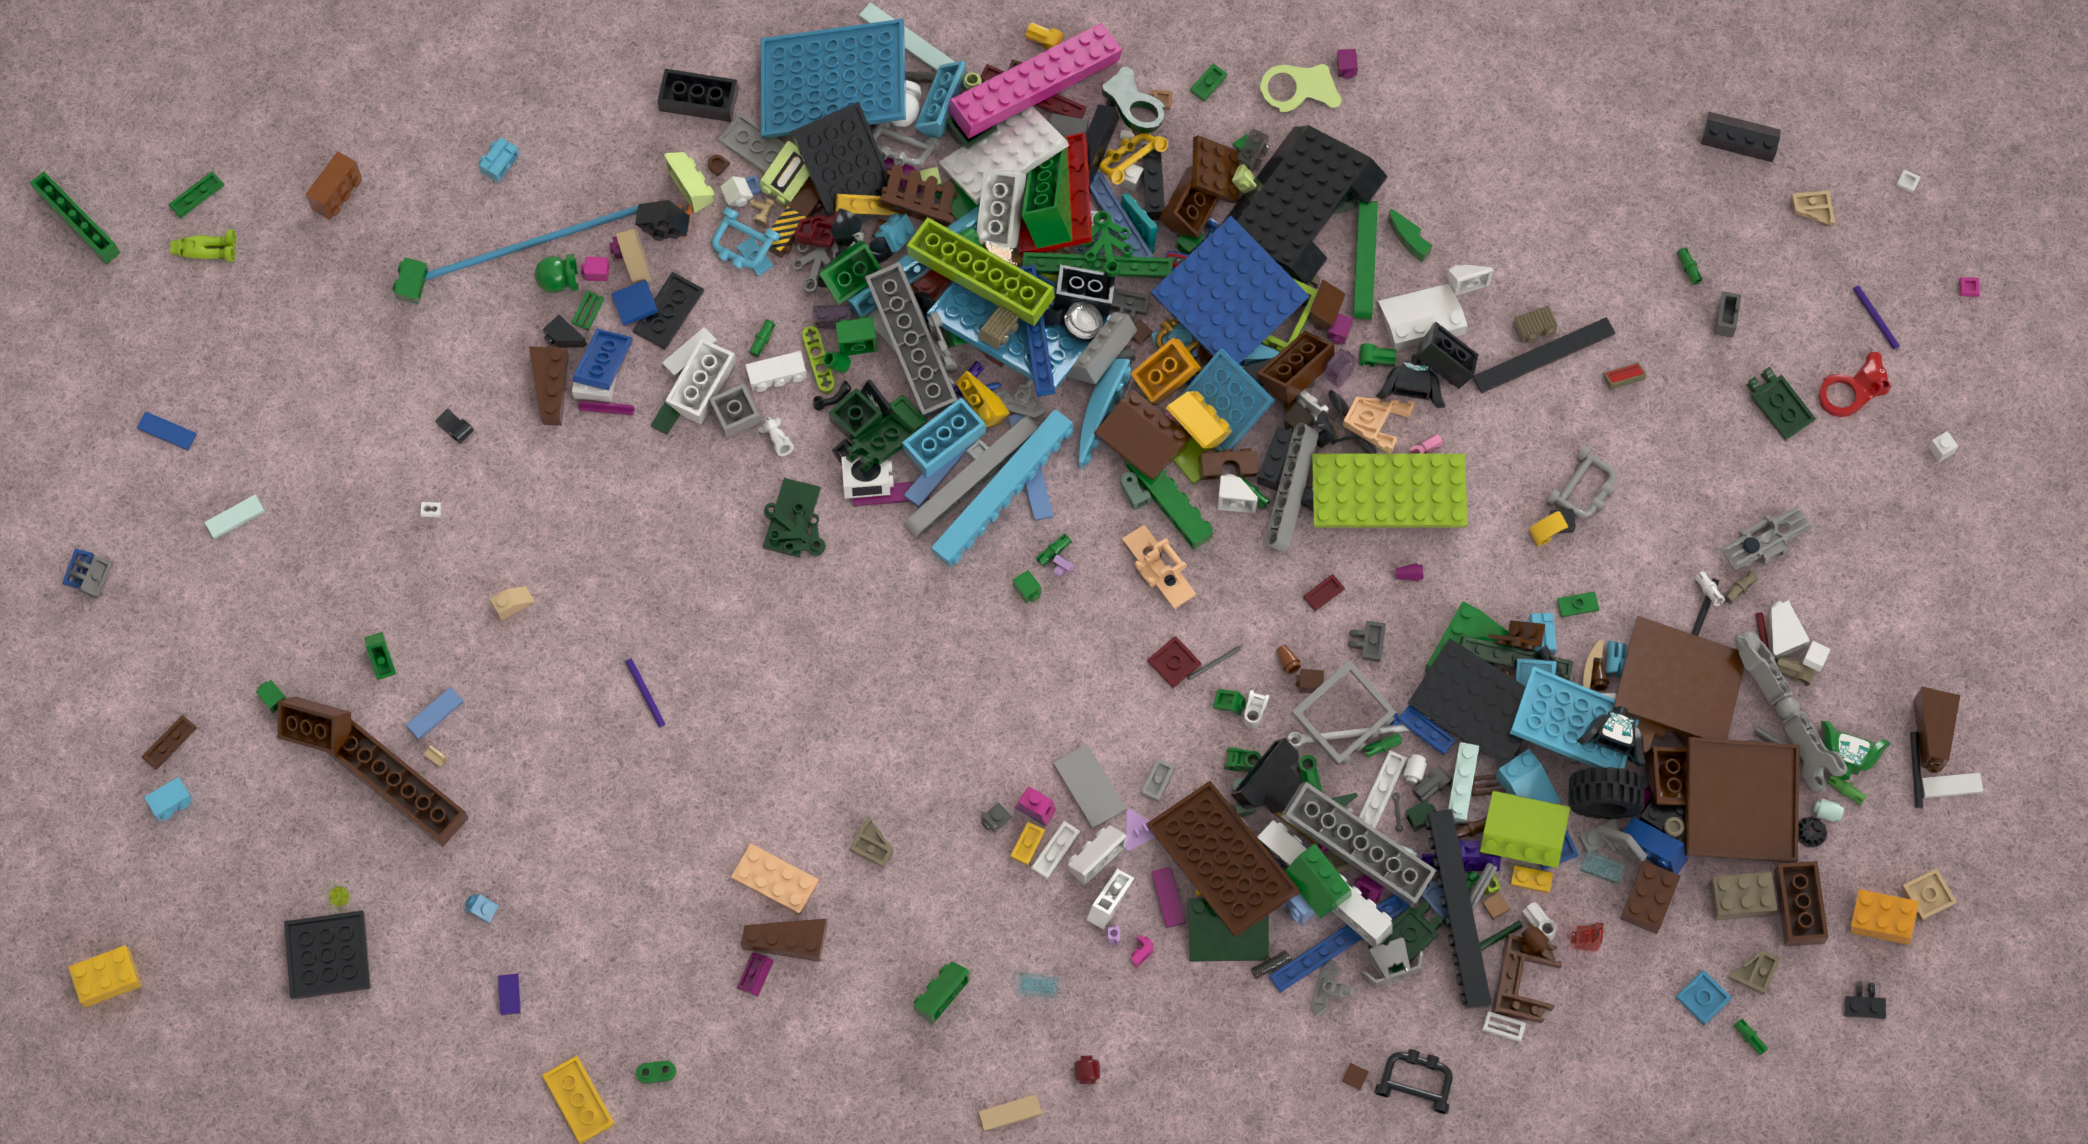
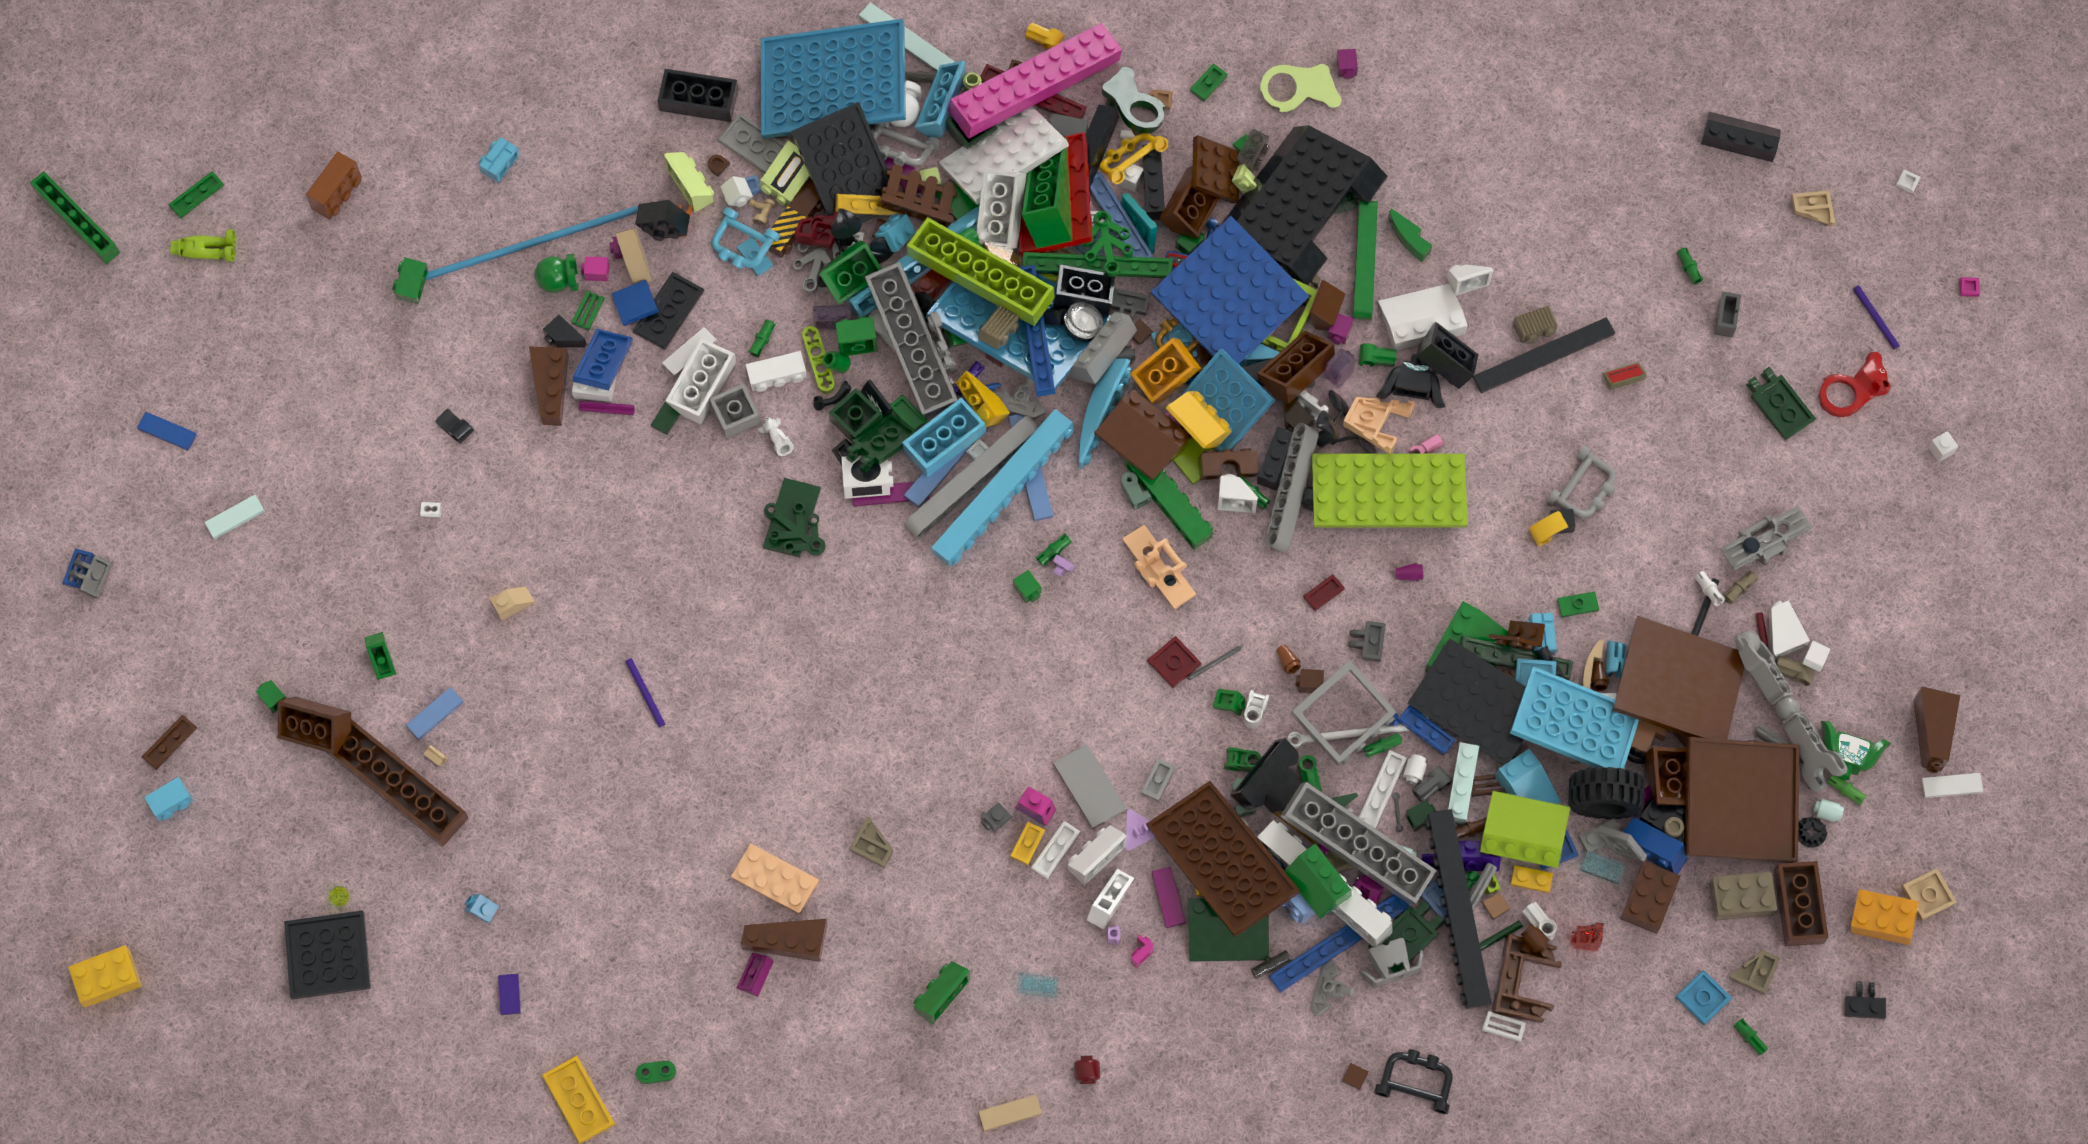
black torso [1576,706,1646,766] -> none
black bar [1910,732,1923,808] -> none

